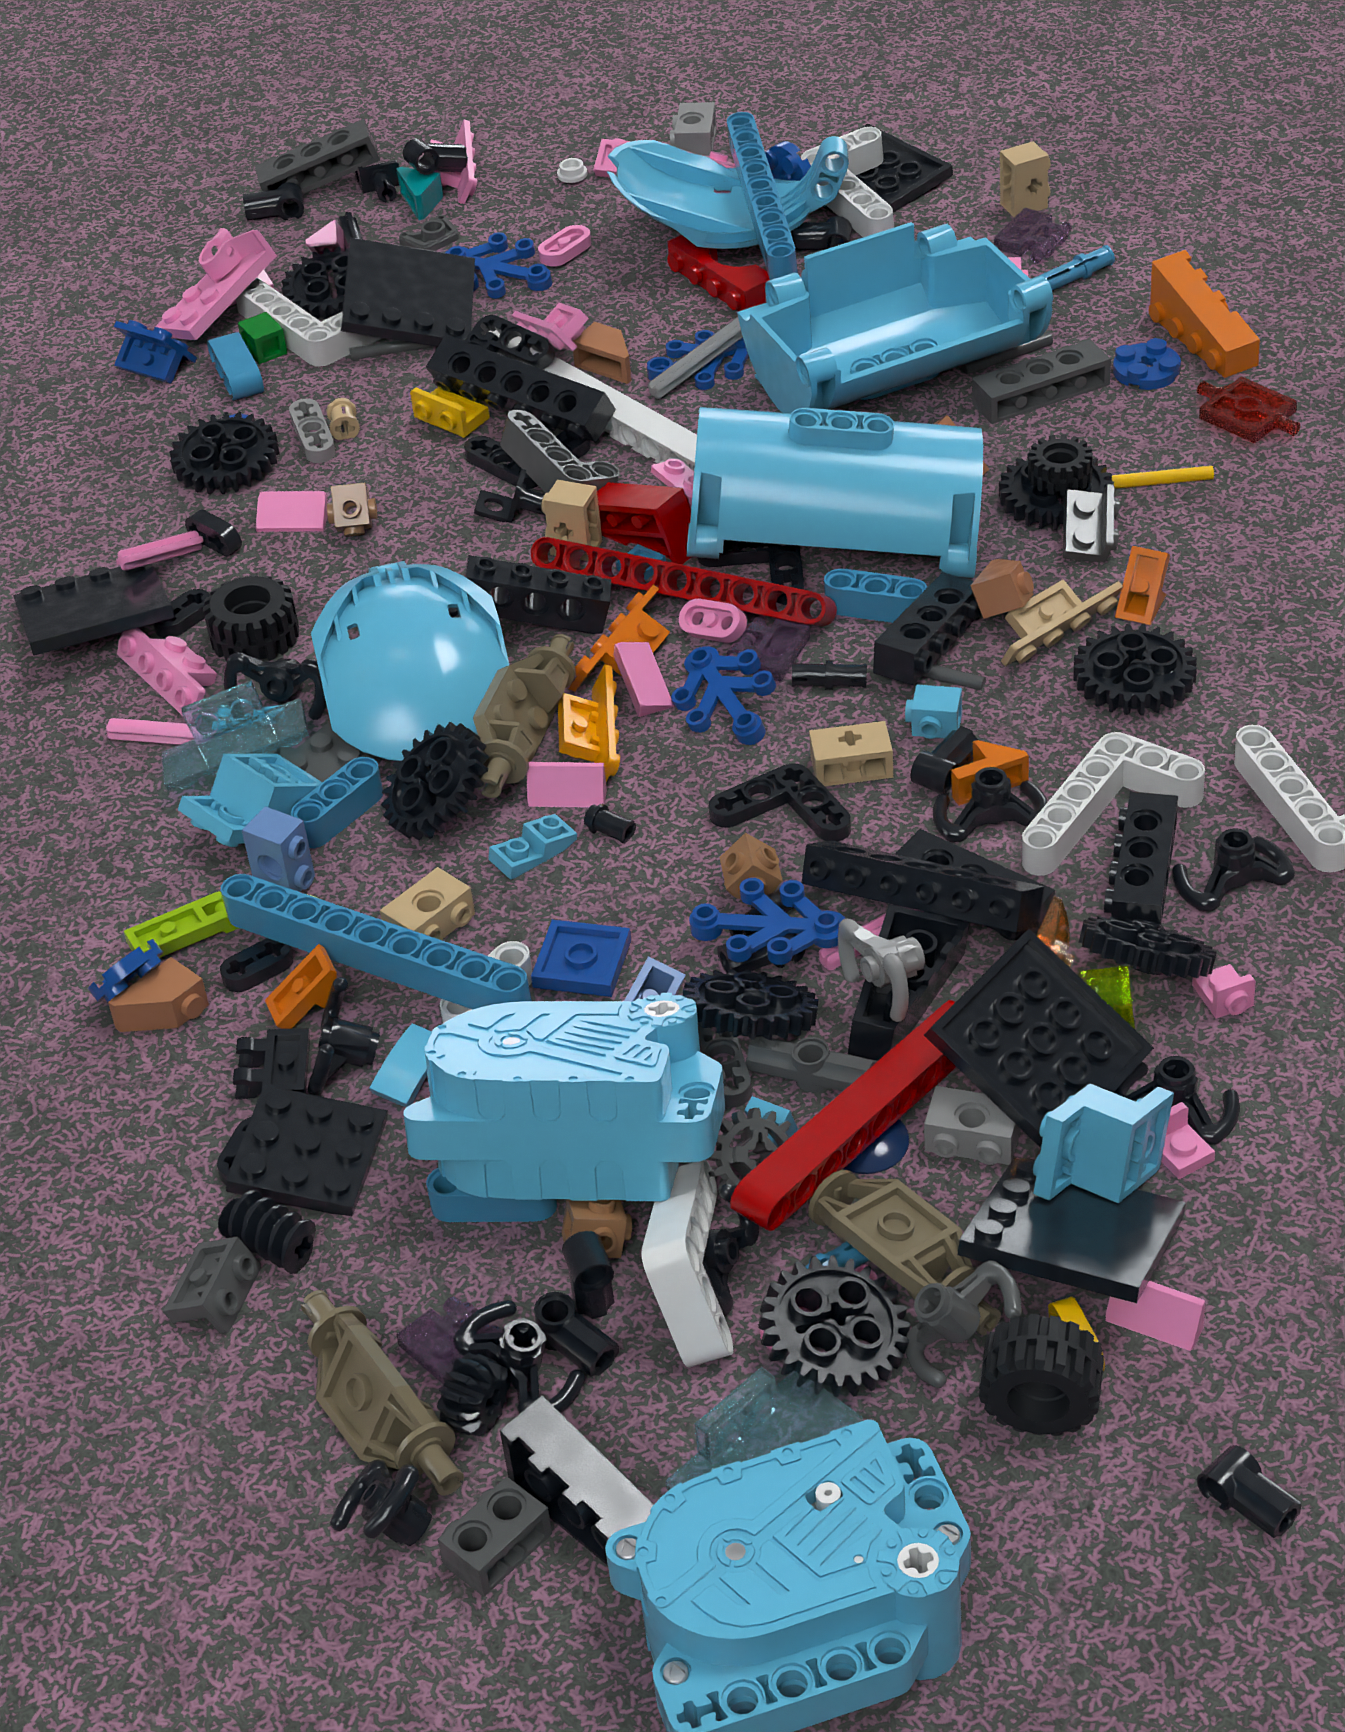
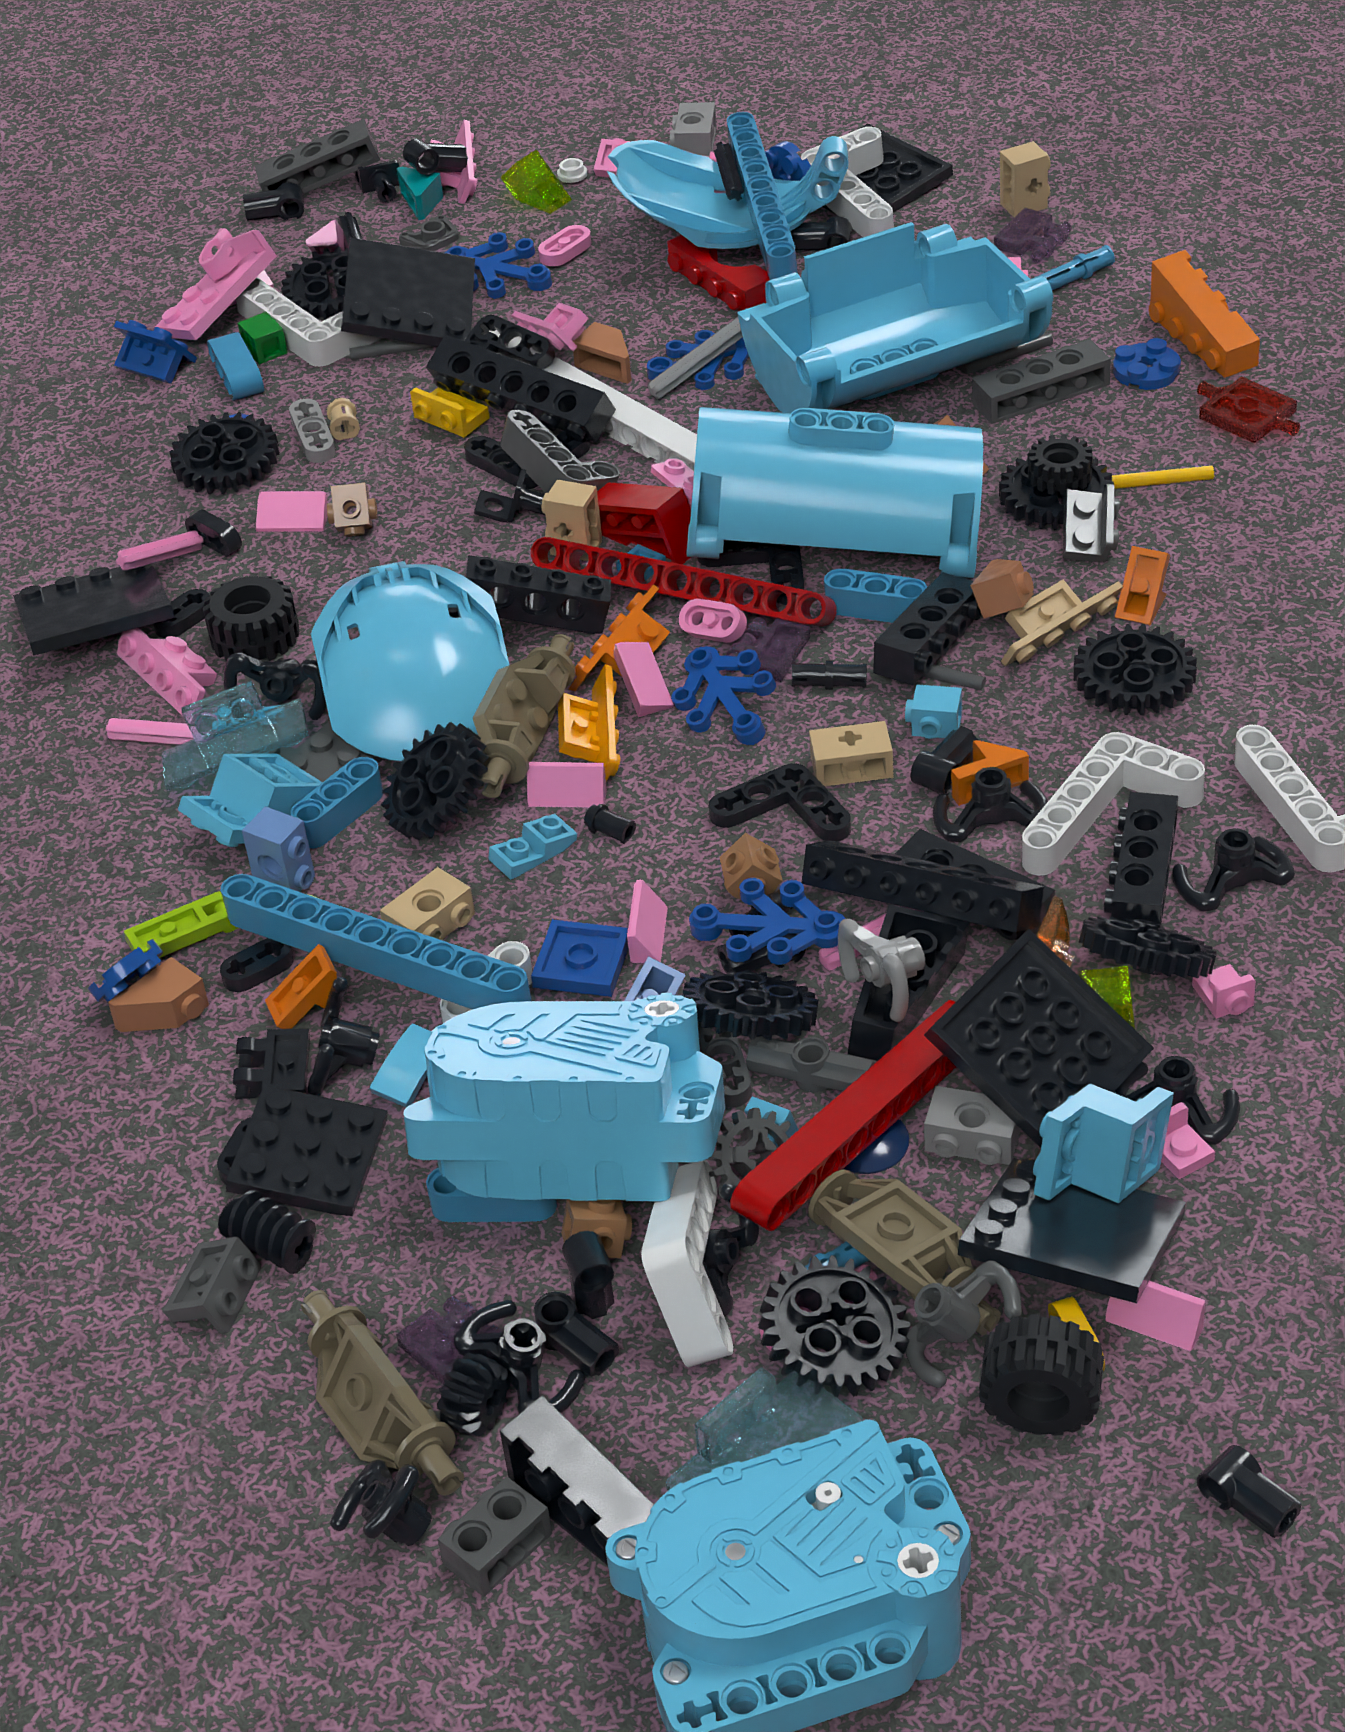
none -> clear neon green slope [500,149,572,214]
none -> bright pink slope [627,880,668,963]
none -> black axle [714,142,745,201]

